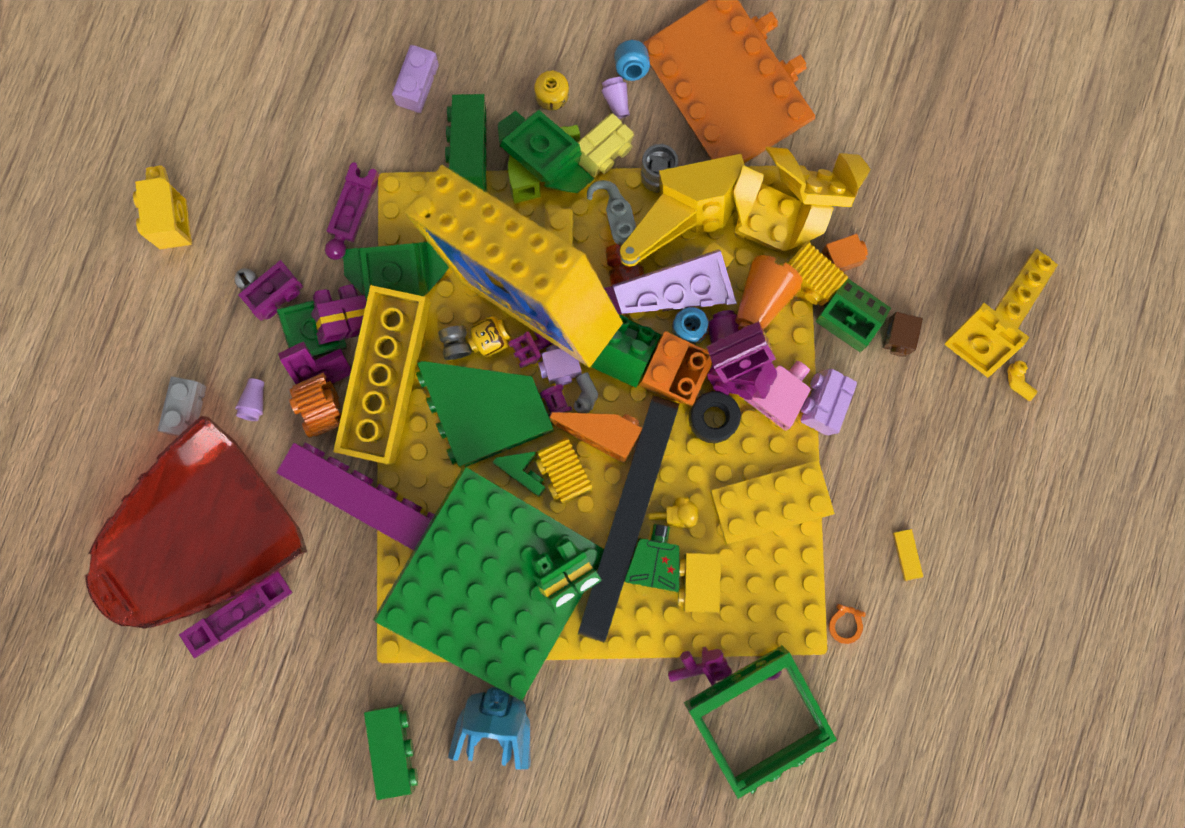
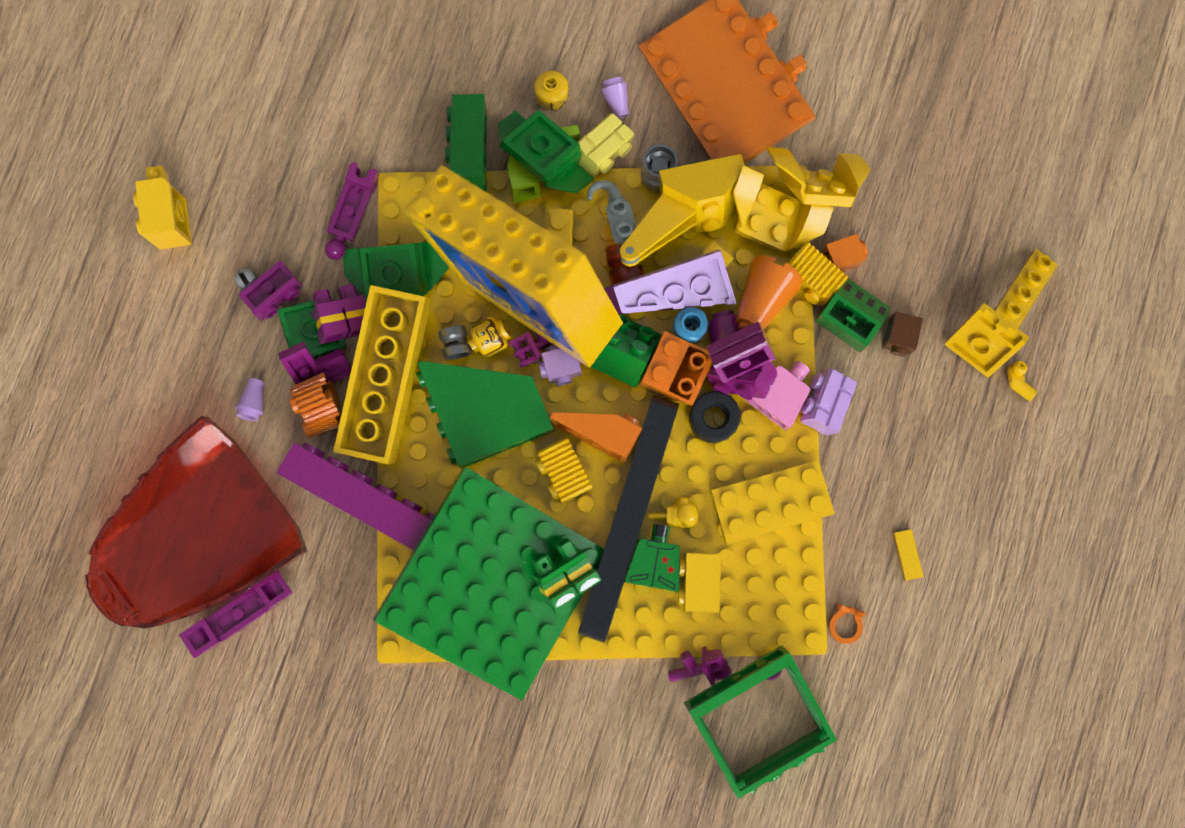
light grey brick [157,376,207,440] -> none
green brick [364,704,418,800] -> none
lavender brick [392,45,439,113] -> none
dark azure piece [448,687,531,770] -> none
green slope [493,452,546,497] -> none
magenta bush [539,384,573,419] -> none
light grey arm [574,372,598,413] -> none
dark azure head [614,40,650,81] -> none

